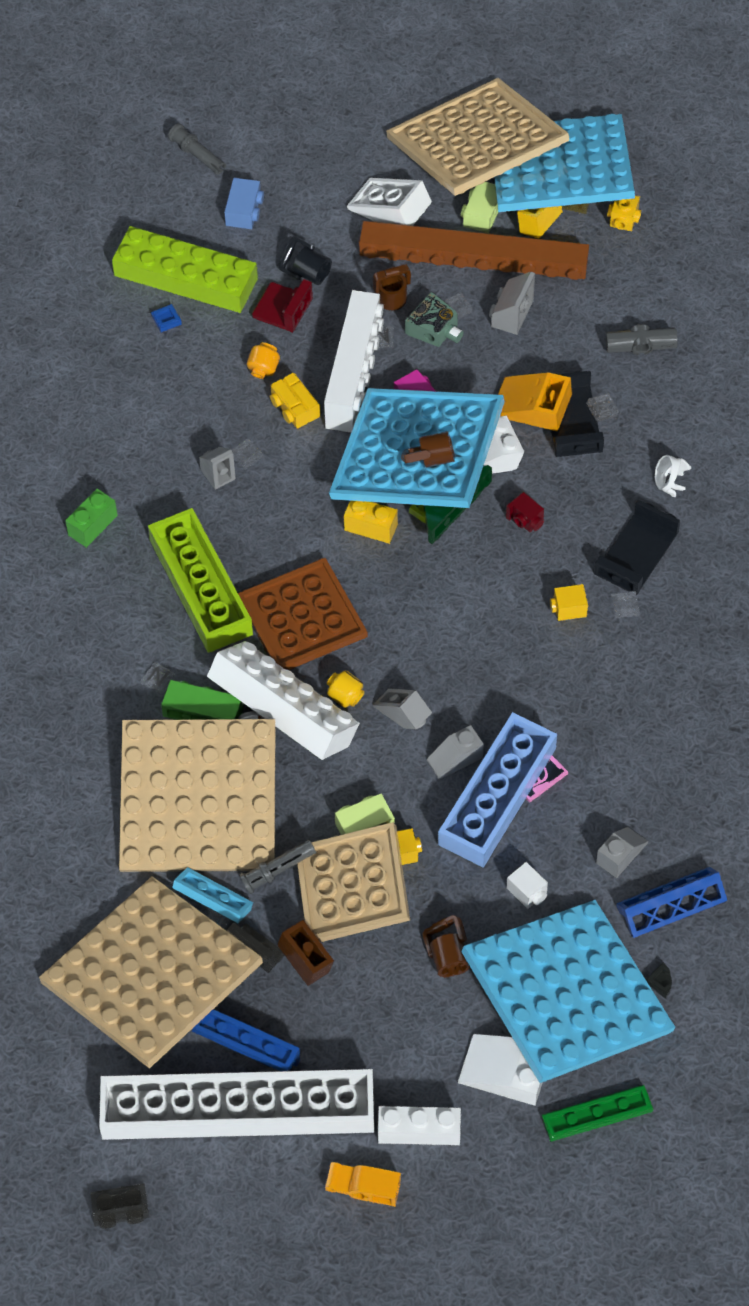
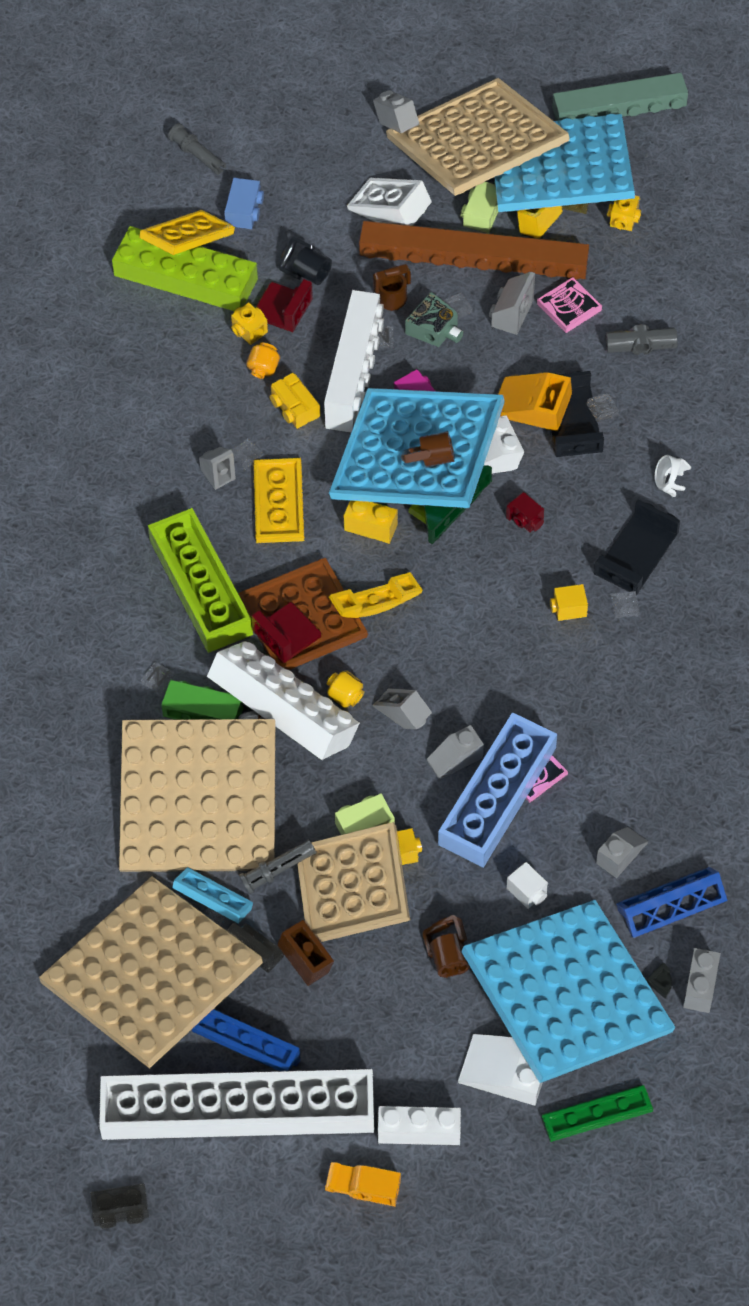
bright green brick [65,489,118,548] -> none
blue tile [151,304,182,332] -> none
none -> yellow tile [140,210,235,255]
none -> yellow brick [231,302,268,345]
none -> dark red bracket [251,602,321,663]
none -> yellow tile [254,458,304,543]
none -> yellow slope [329,572,423,618]
none -> light grey brick [373,91,419,133]
none -> tile [537,277,602,333]
none -> sand green brick [552,73,688,121]
none -> light grey brick [683,948,721,1013]

